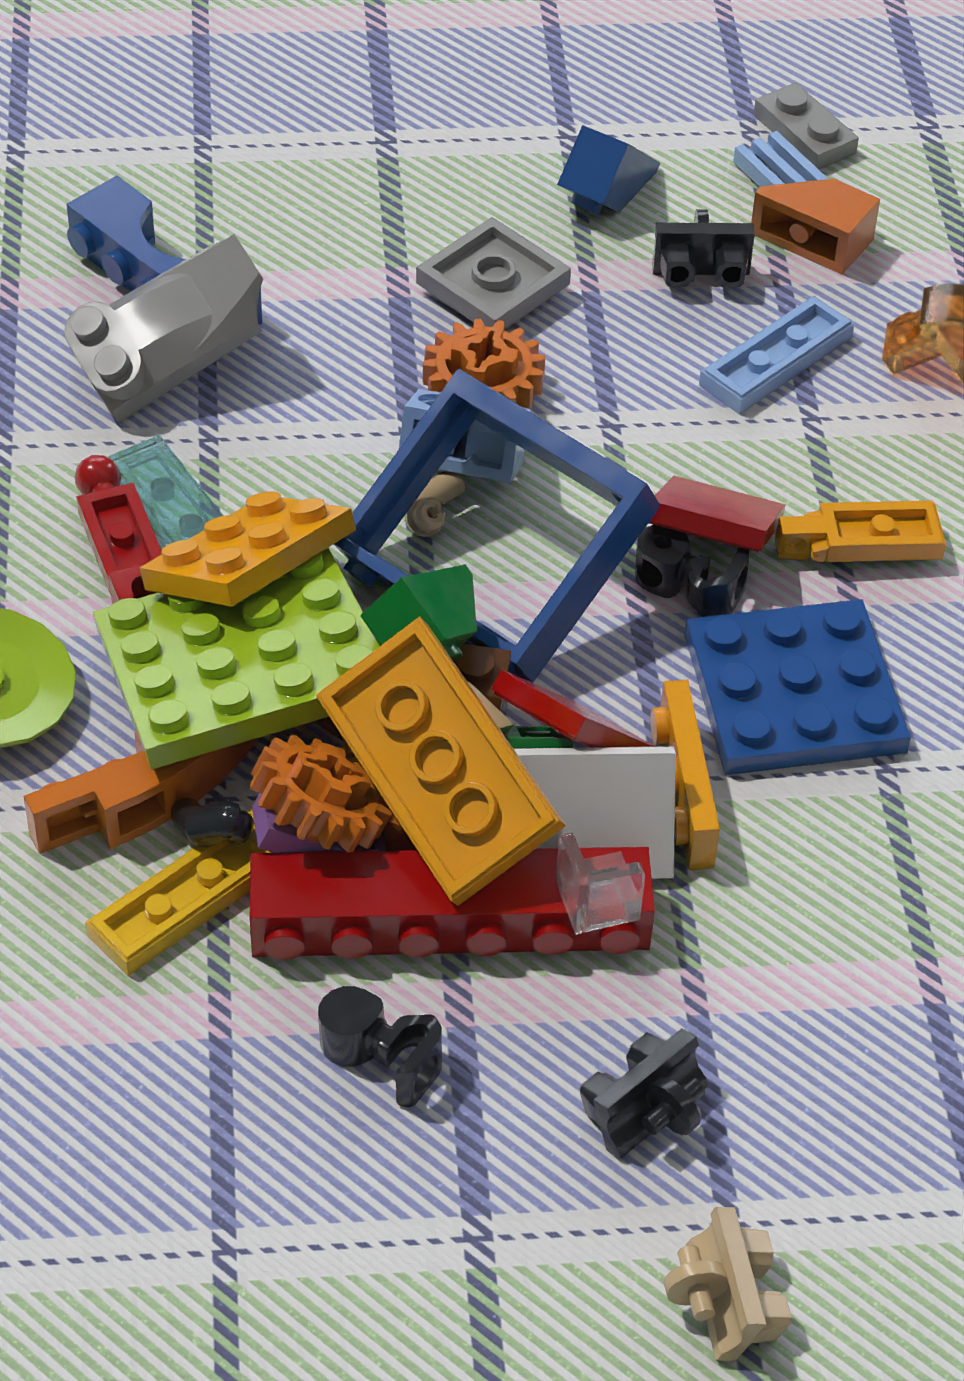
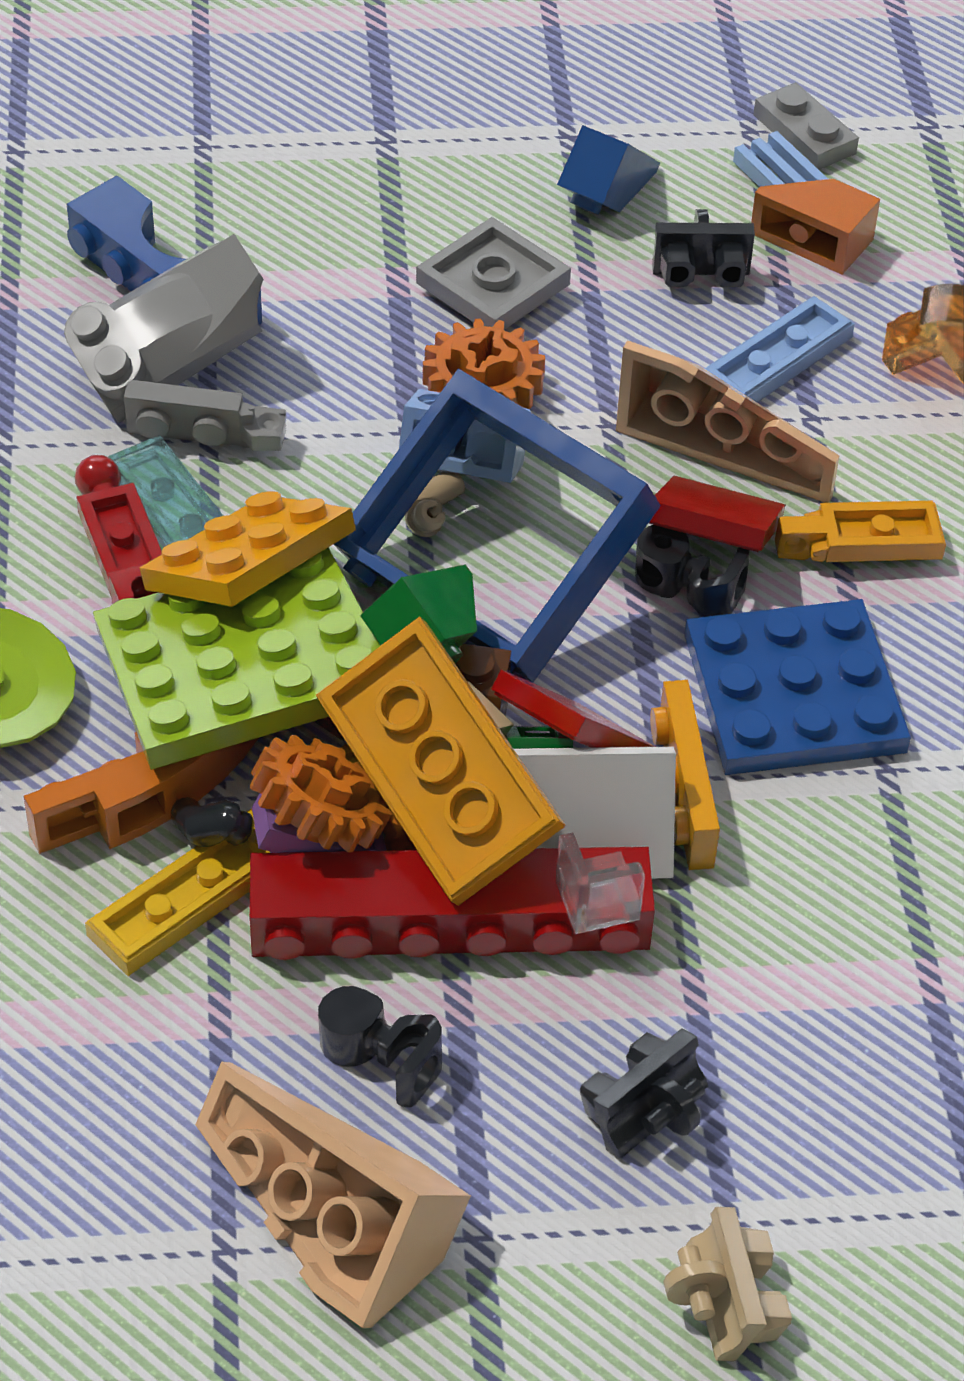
none -> light grey hinge [124,380,286,451]
none -> light nougat wedge [195,1062,471,1328]
none -> light nougat wedge [616,340,840,503]

